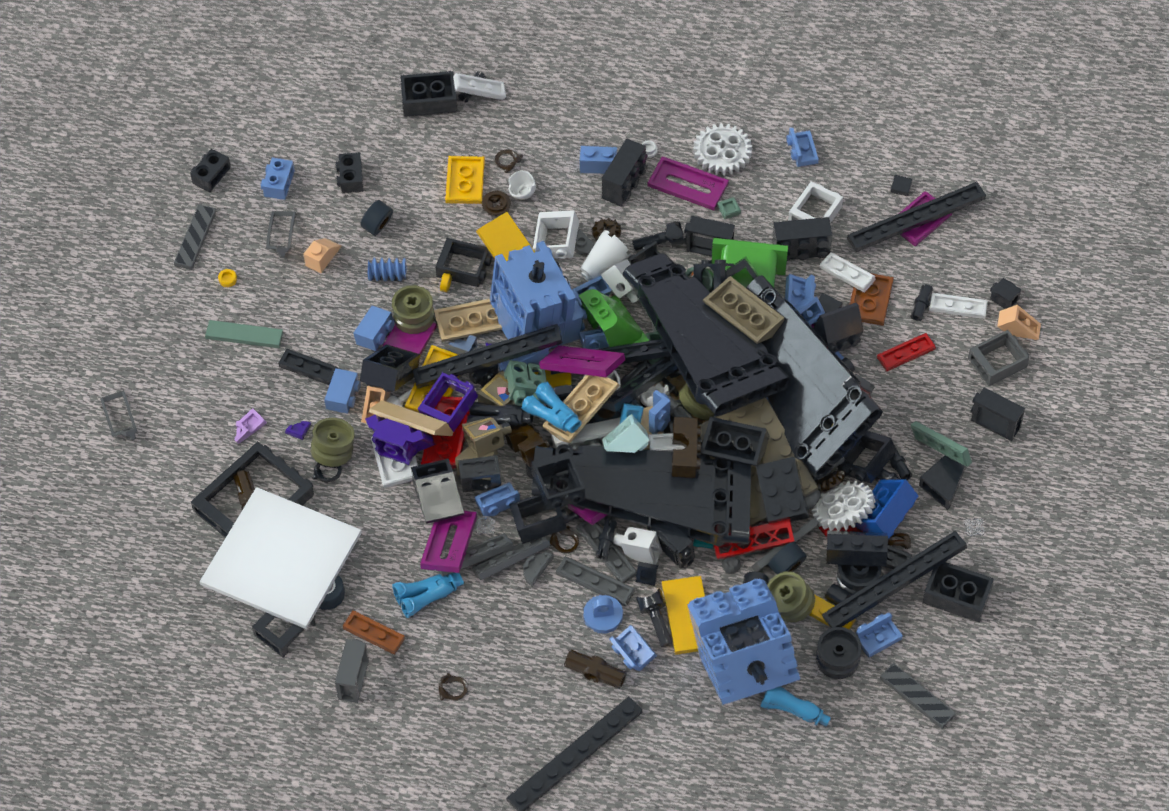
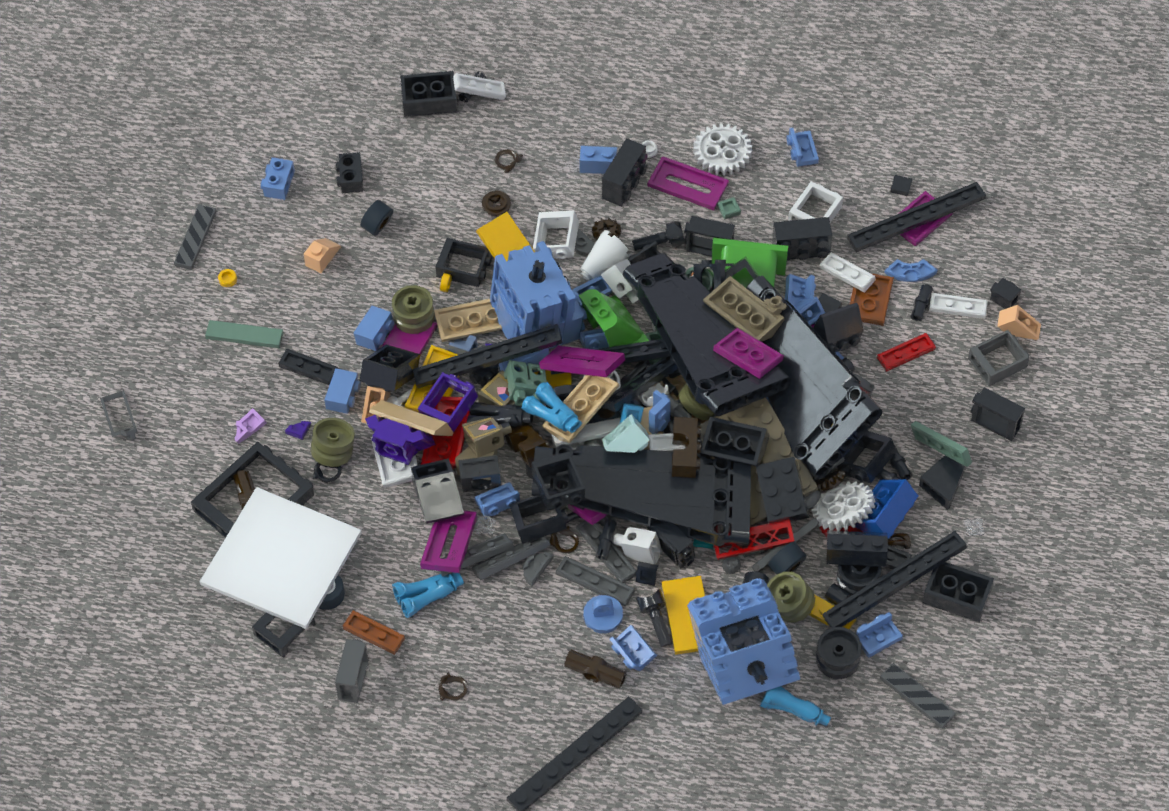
black brick [190,149,231,193] -> none
dark grey sword [266,211,296,258] -> none
medium blue piece [368,258,406,282] -> none
yellow tile [445,156,485,204] -> none
white hair [508,170,536,200] -> none
none -> magenta tile [713,328,784,379]
none -> dark tan plate [764,296,786,315]
none -> medium blue tile [884,259,937,282]

